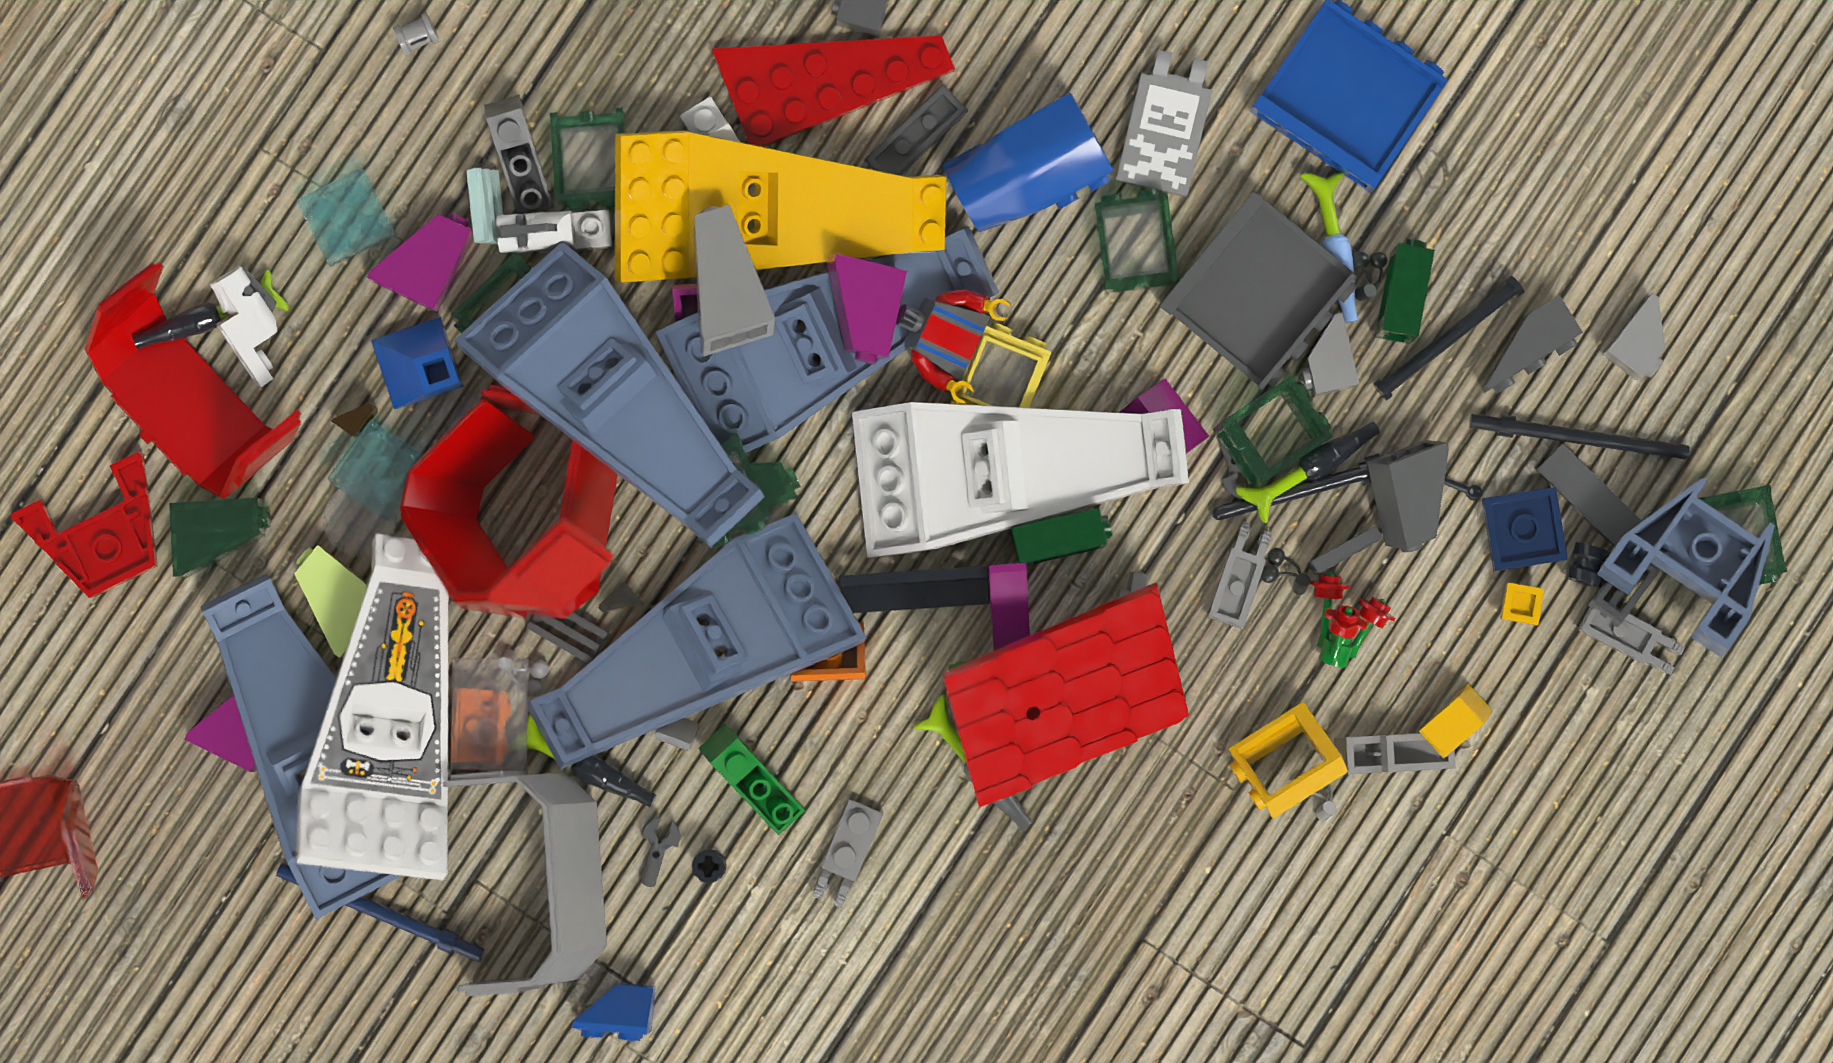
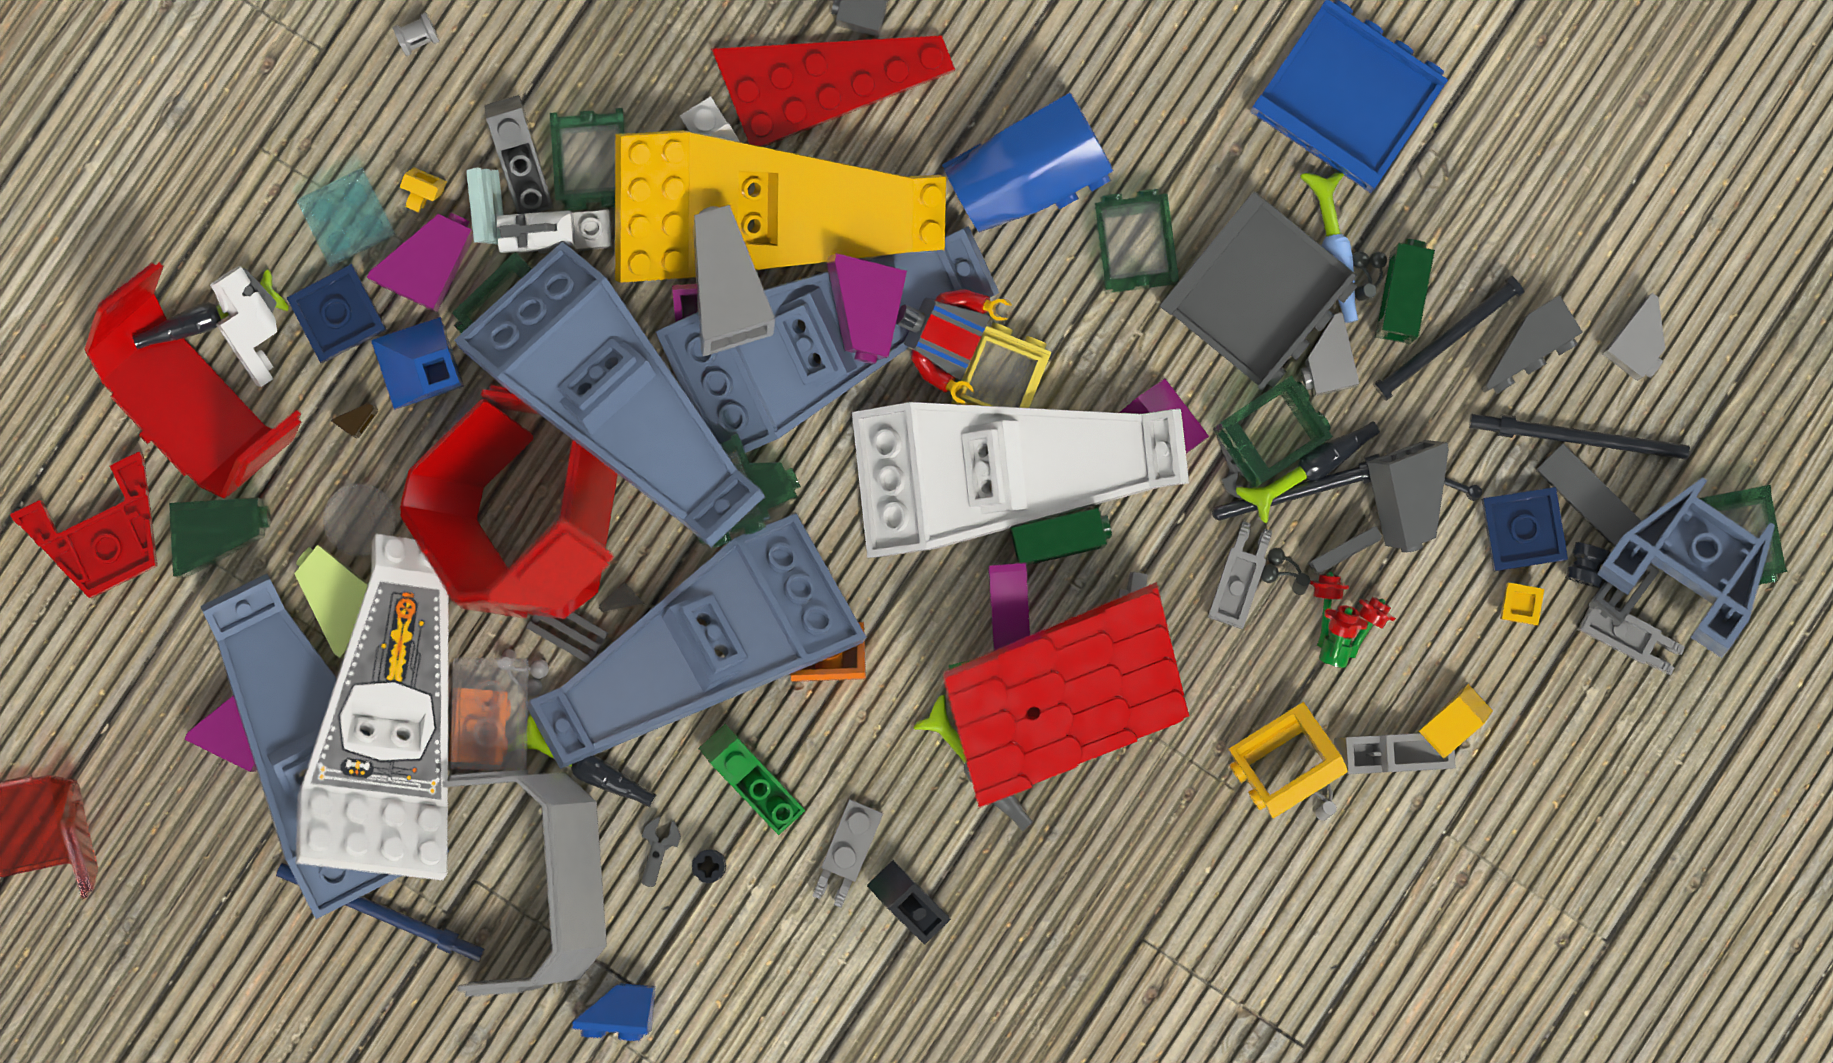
clear light blue plate [328,420,423,521] -> none
light grey slope [654,718,699,751] -> none
black fence [839,566,989,614] -> none
dark grey tile [864,84,968,176] -> none
light grey tile [1116,50,1212,198] -> none
none -> dark blue plate [287,264,387,364]
none -> yellow tile [400,167,447,212]
none -> black slope [866,860,951,945]

